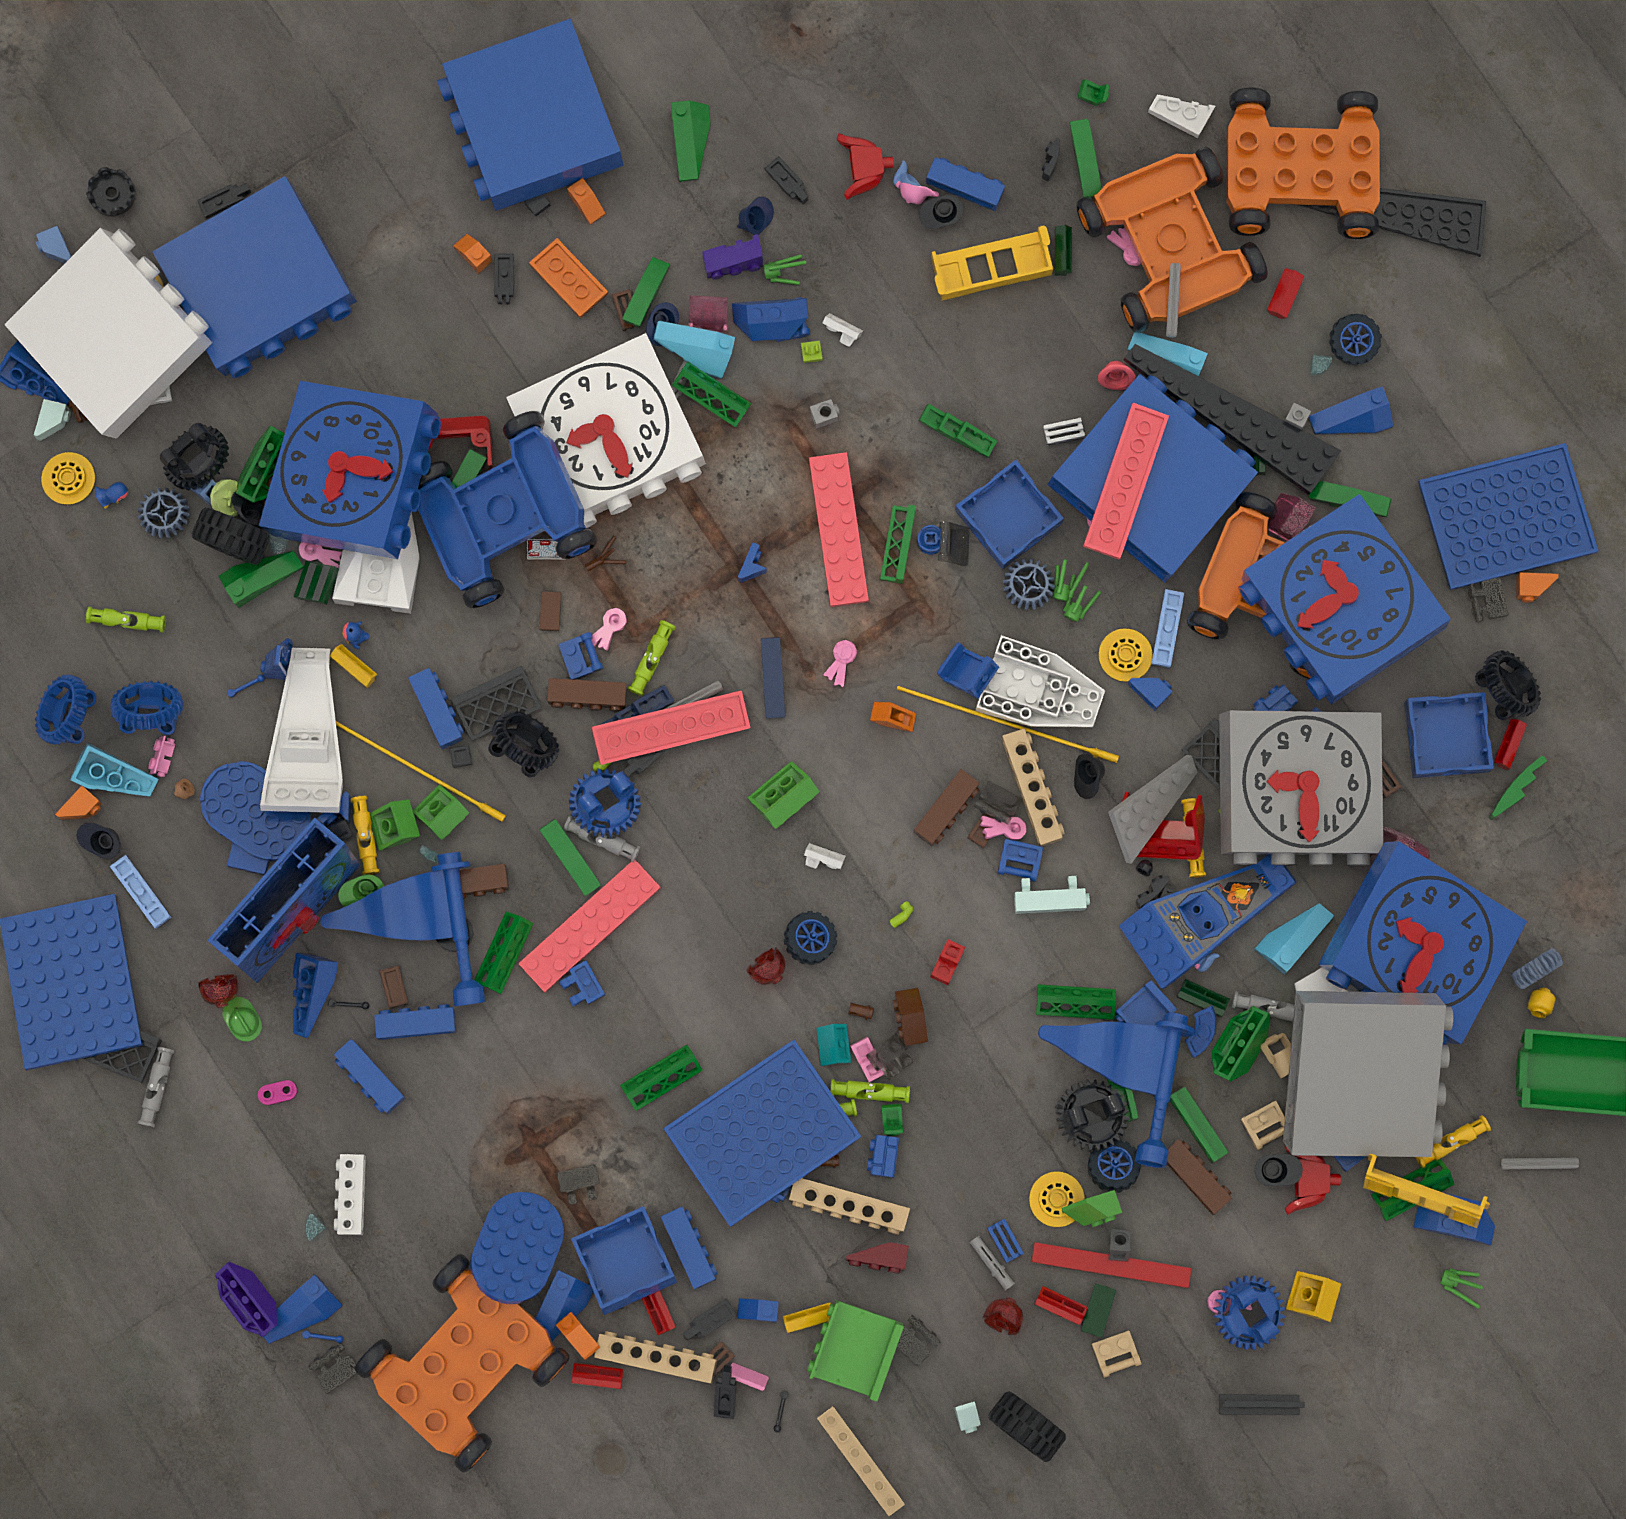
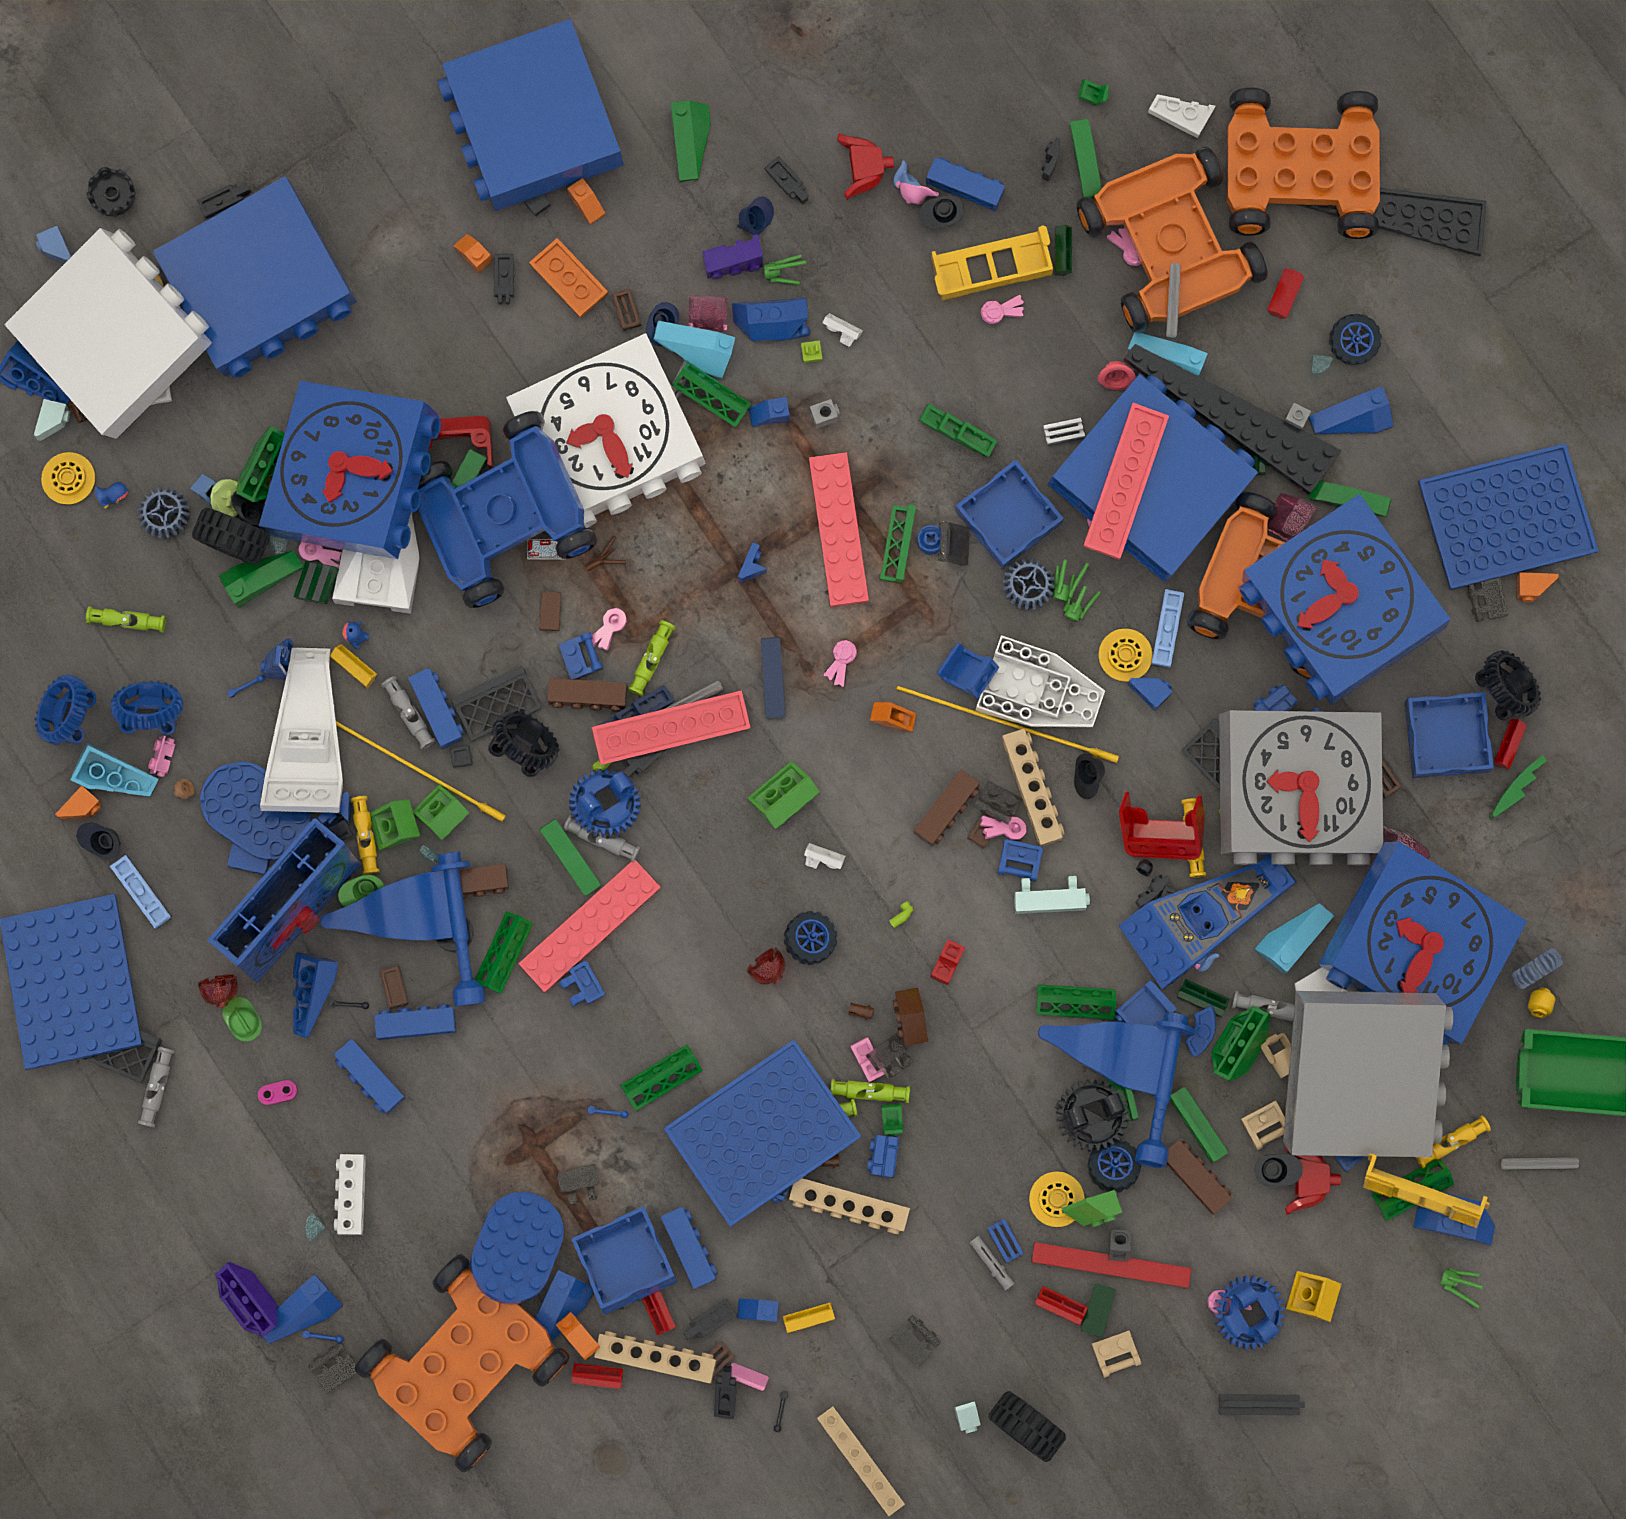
black piece [160,423,229,491] -> none
green slope [622,257,670,328] -> none
bright green panel [807,1300,904,1401] -> none
teal panel [817,1024,851,1066] -> none
dark red slope [845,1242,909,1274] -> none
clear red cylinder [983,1297,1023,1335] -> none
light grey wing [1108,755,1198,864] -> none
none -> light grey piece [381,676,436,750]
none -> blue hinge [587,1106,628,1118]
none -> blue slope [749,397,789,427]
none -> bright pink piece [980,295,1024,324]

